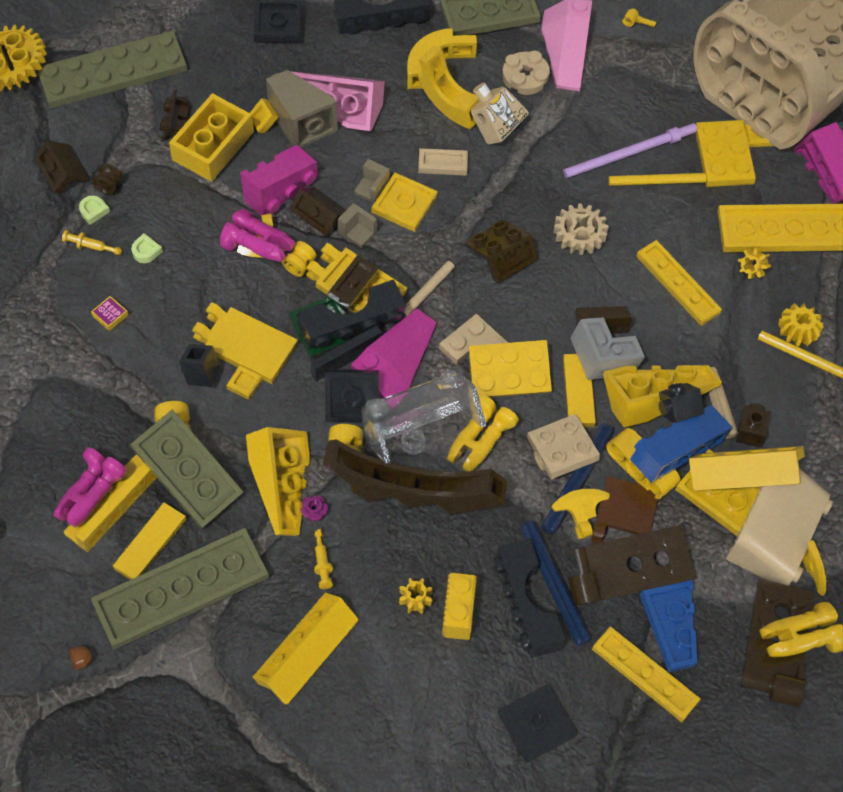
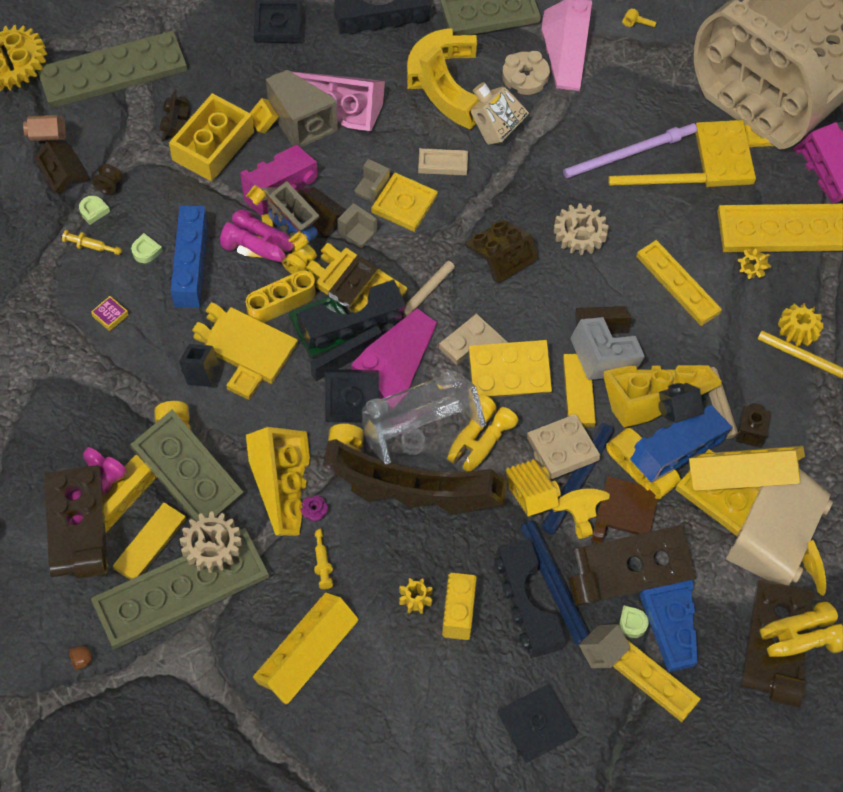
none -> nougat brick [23,115,66,141]
none -> dark brown hinge [44,465,108,579]
none -> blue brick [171,206,208,308]
none -> tan gear [180,511,242,573]
none -> torso [246,181,319,251]
none -> yellow beam [246,270,316,323]
none -> yellow brick [506,459,561,517]
none -> dark tan panel [579,624,630,668]
none -> yellowish green tile [619,605,649,638]

